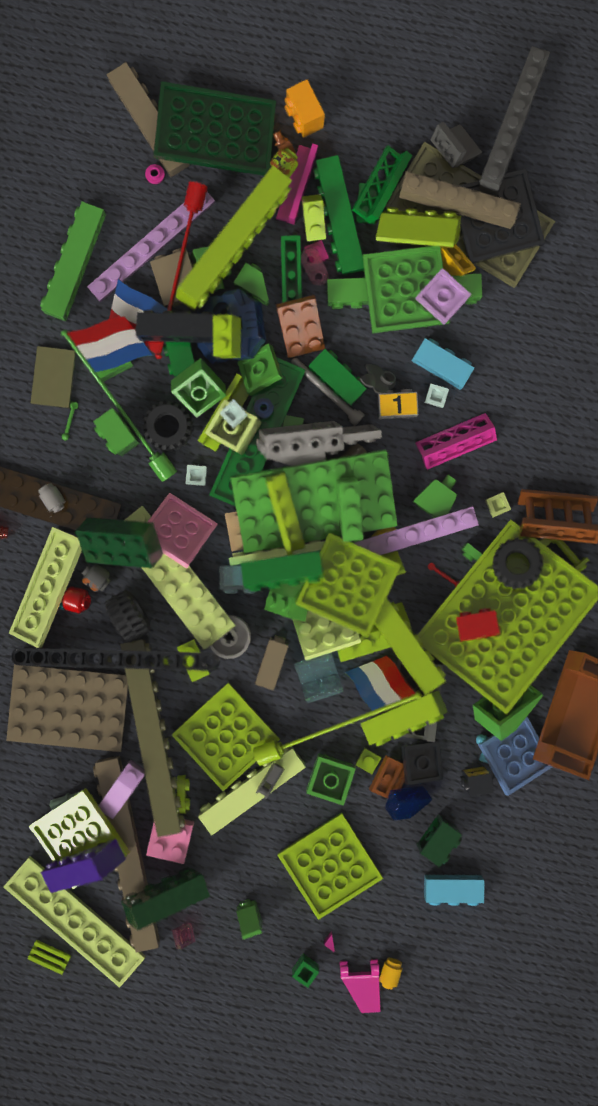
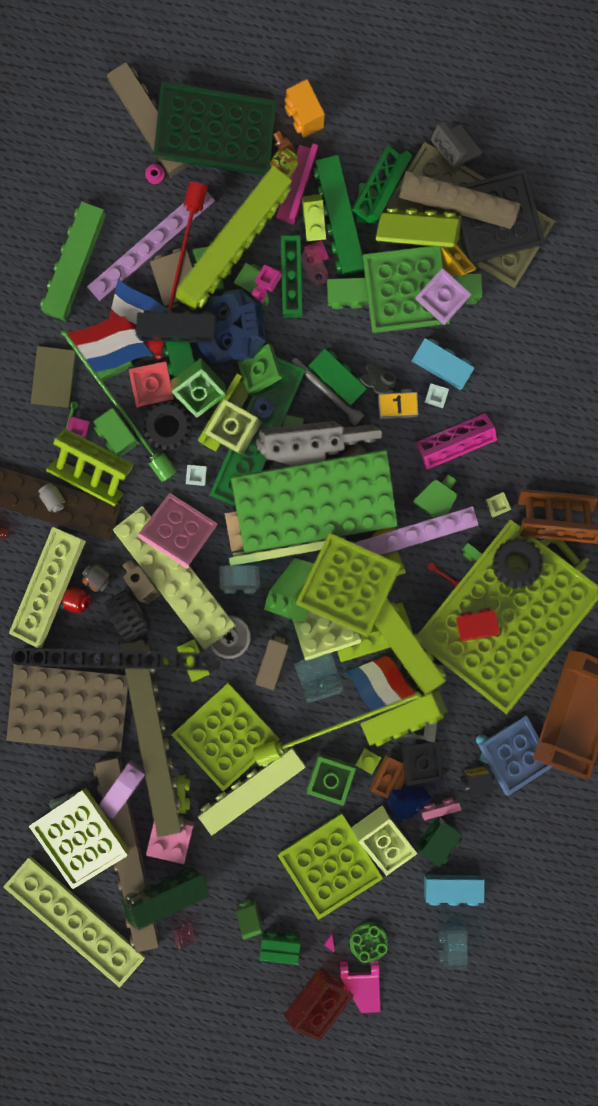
lime tile [27,940,71,975] -> none
dark purple wedge [40,839,126,893] -> none
dark green brick [75,517,163,569] -> none
lime brick [213,315,241,359] -> none
light aqua plate [220,400,248,428] -> none
green brick [241,551,324,592] -> none
dark grey bar [256,762,285,799] -> none
lime fence [265,472,306,556] -> none
plate [276,295,325,358] -> none
green brick [292,954,319,988] -> none
bright green brick [336,477,363,542] -> none
yellow brick [379,958,403,989] -> none
bright green slope [473,685,543,741] -> none
dark grey brick [478,46,550,197] -> none
none -> lime fence [46,428,133,507]
none -> dark pink plate [67,416,89,438]
none -> dark tan torso [122,560,161,605]
none -> coral plate [128,362,175,408]
none -> dark pink plate [252,265,282,303]
none -> green brick [259,930,300,965]
none -> clear red slope [284,969,354,1042]
none -> bright green tile [350,922,388,963]
none -> yellowish green slope [351,805,417,876]
none -> bright pink plate [420,798,461,820]
none -> clear light blue brick [438,925,468,969]

